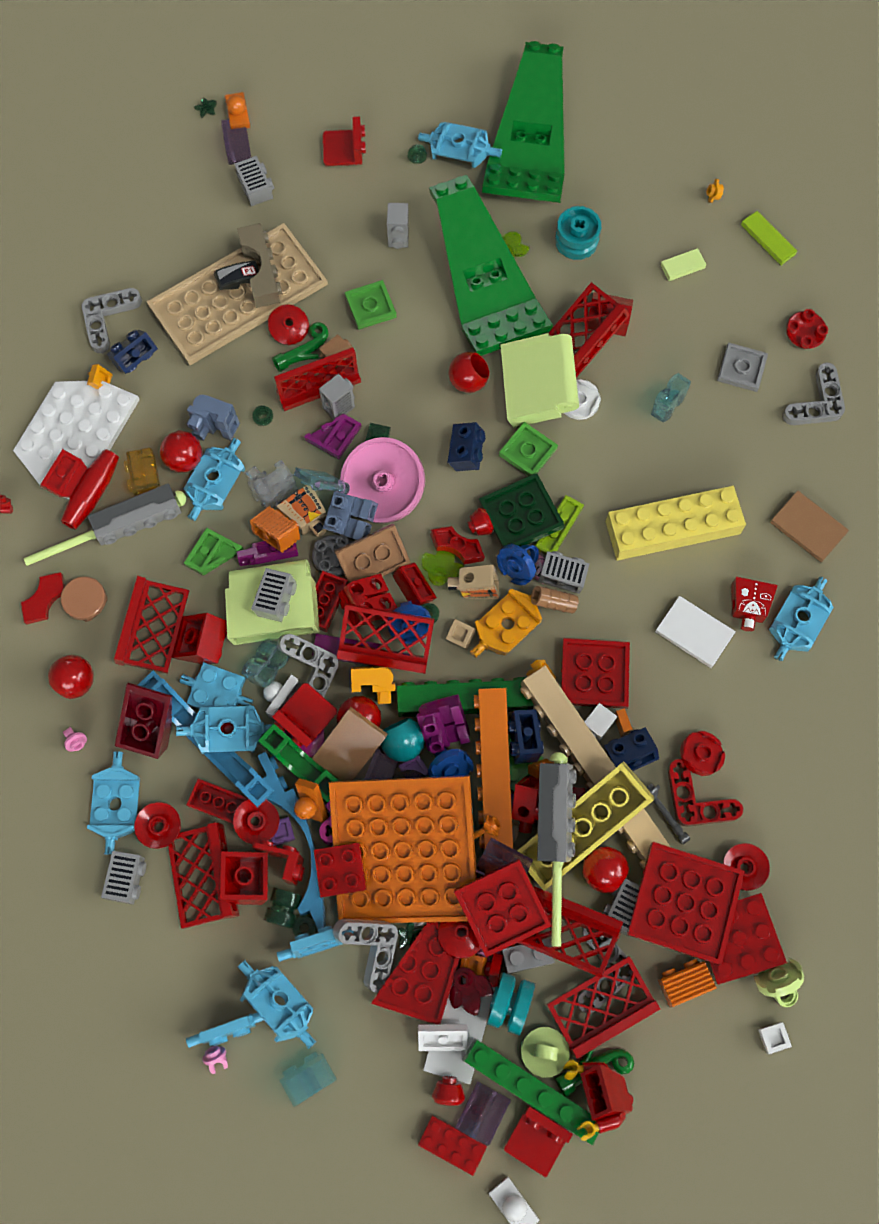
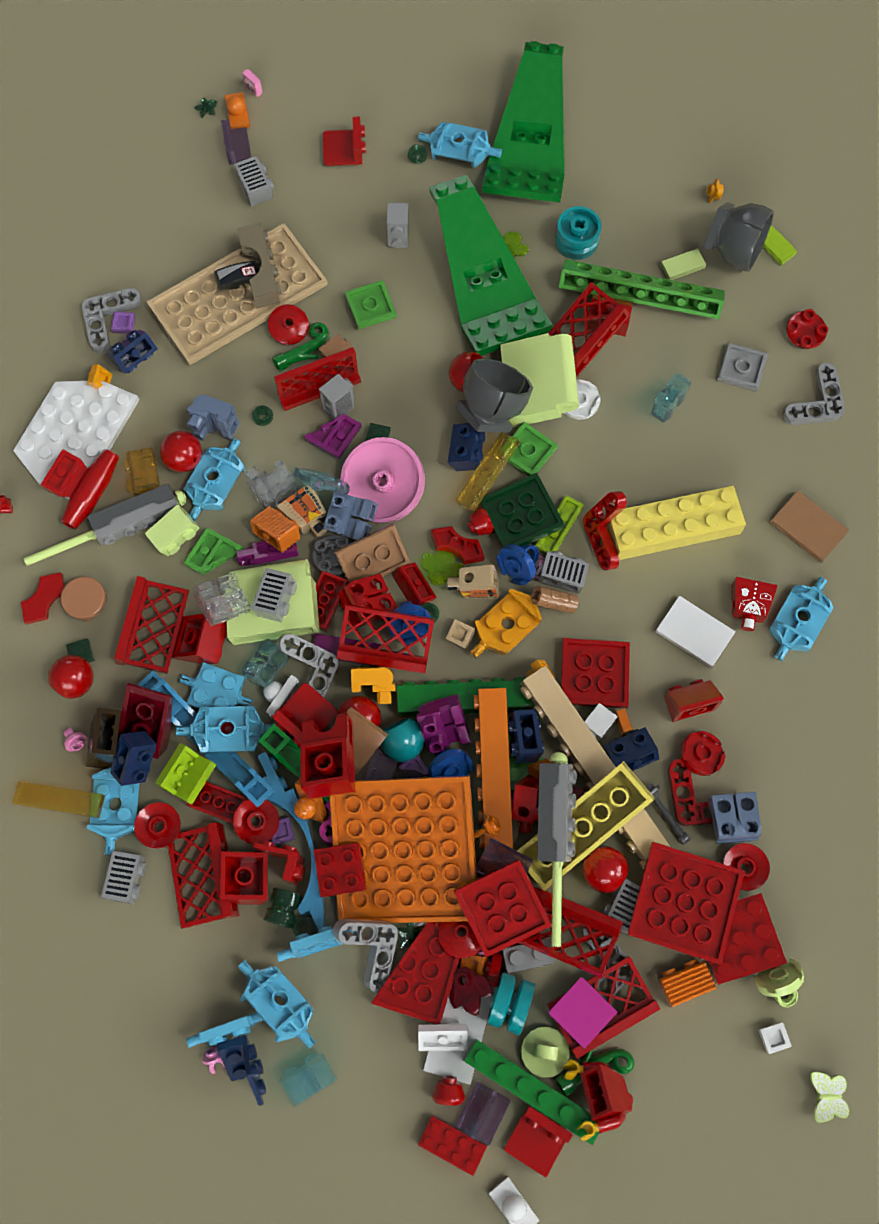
none -> clear yellow tile [12,781,105,818]
none -> clear green plate [66,638,95,662]
none -> dark brown brick [85,708,121,769]
none -> dark blue brick [110,731,156,786]
none -> medium lavender tile [111,311,136,334]
none -> yellowish green brick [145,505,200,556]
none -> lime bracket [155,743,216,805]
none -> clear hips [194,572,251,626]
none -> dark blue bracket [217,1035,266,1106]
none -> bright pink tile [242,69,262,97]
none -> red brick [301,713,355,799]
none -> clear yellow tile [455,432,520,511]
none -> dark grey plate [456,358,533,432]
none -> dark pink tile [548,977,617,1049]
none -> bright green brick [559,259,725,319]
none -> red beam [583,491,627,571]
none -> red slope [664,679,724,722]
none -> dark grey plate [704,202,774,272]
none -> sand blue hips [707,792,761,845]
none -> animal [810,1072,849,1123]

